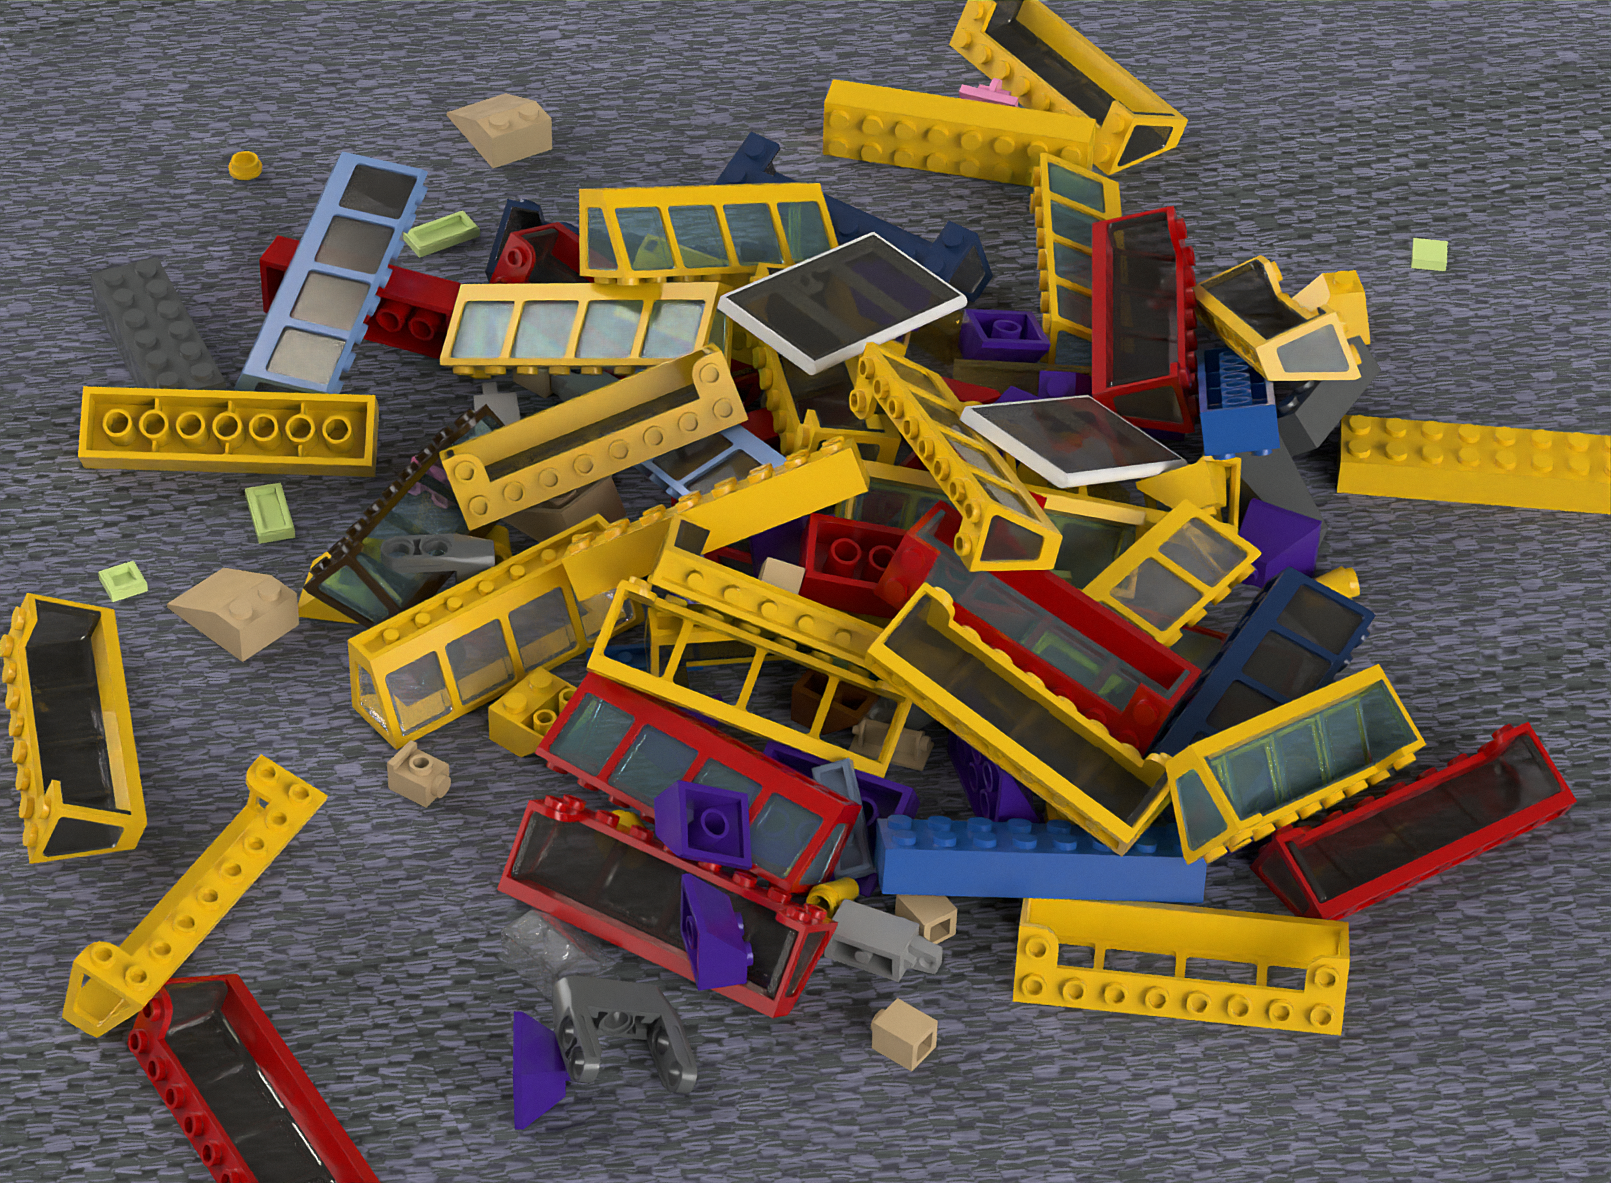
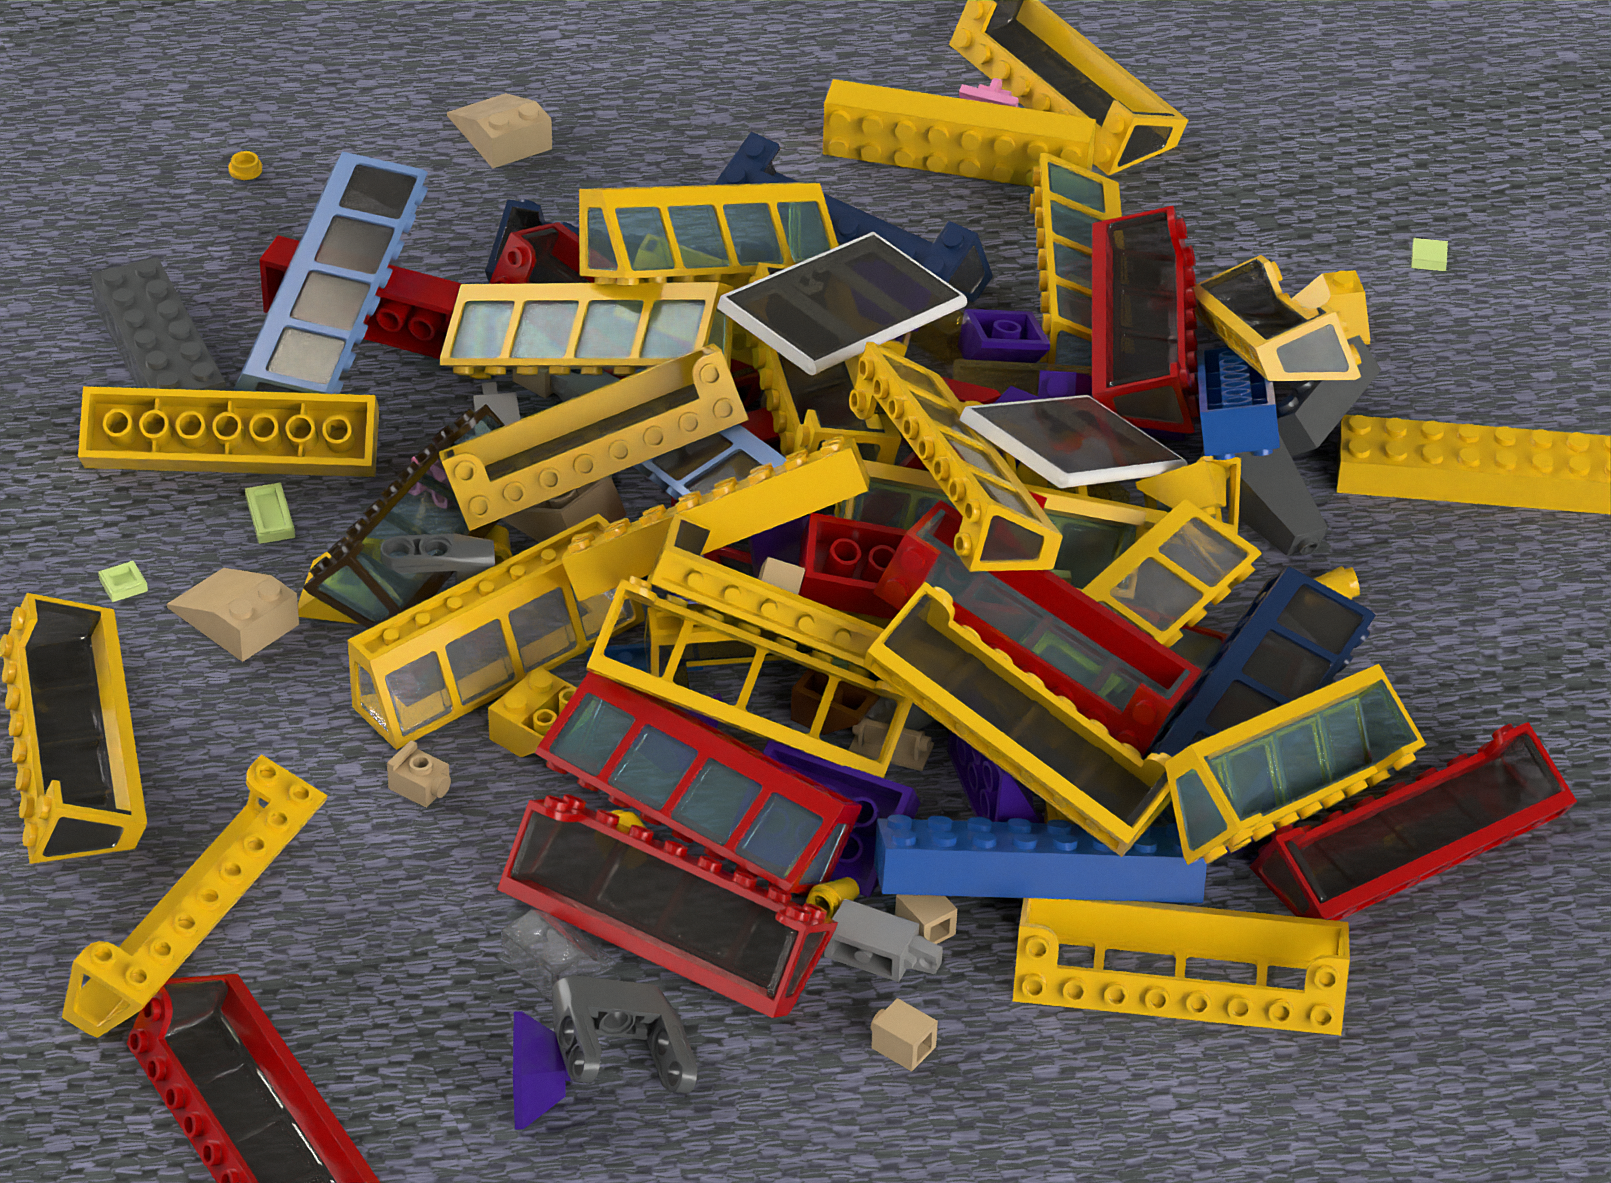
yellowish green tile [403,211,480,258] -> none
dark purple slope [654,780,752,870] -> none
dark purple slope [680,873,753,991] -> none
sand blue tile [812,758,876,880] -> none
dark purple slope [1230,498,1322,589] -> none

